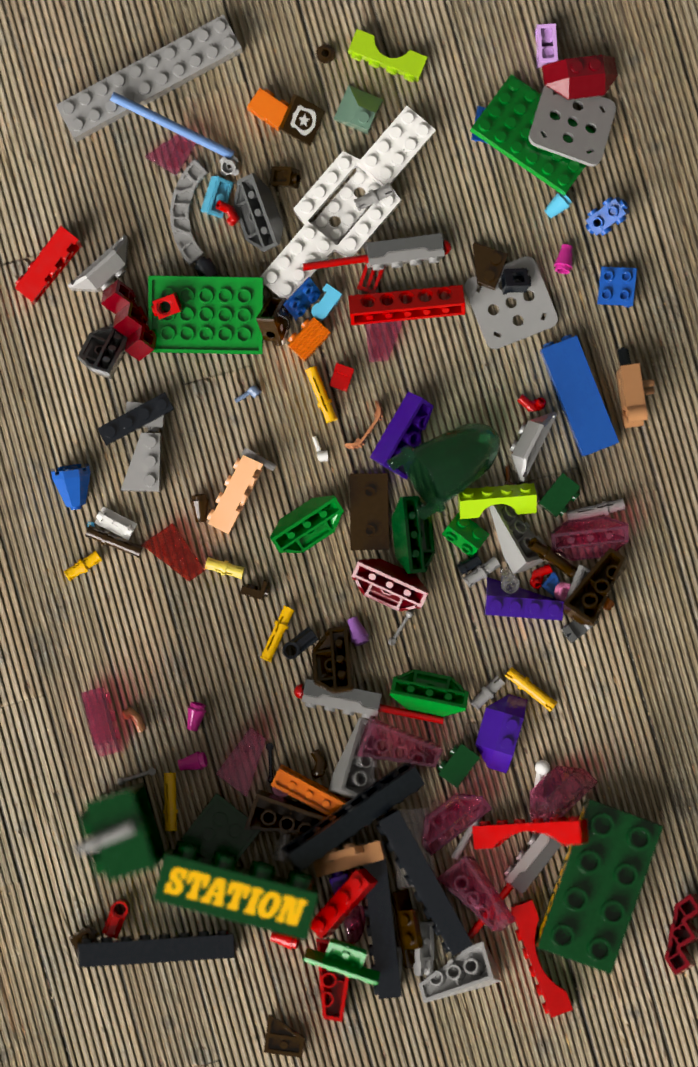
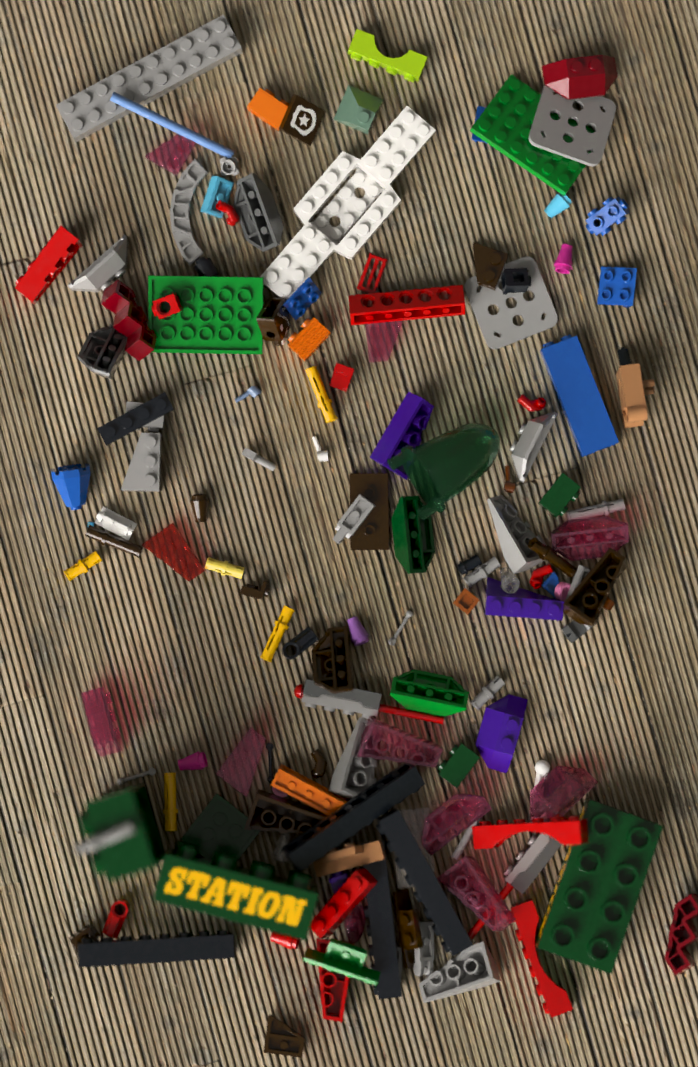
medium nougat arm [122,707,146,733] -> none
dark pink cone [187,702,207,731] -> none
light nougat wedge [207,455,264,535] -> none
dark brown bracket [269,166,301,189] -> none
green wedge [270,495,344,553] -> none
piece [302,233,451,271] -> none
medium azure leg [312,283,342,321] -> none
dark brown plate [316,44,335,64] -> none
nougat piece [344,401,384,450] -> none
dark red wedge [351,558,429,611] -> none
light grey pin [354,183,394,211] -> none
green bracket [442,512,490,557] -> none
lime arch [458,483,537,519] -> none
yellow pin [505,667,557,711] -> none
lavender brick [535,23,558,67] -> none
none -> light grey hinge [333,494,375,544]
none -> dark orange tile [453,588,480,615]

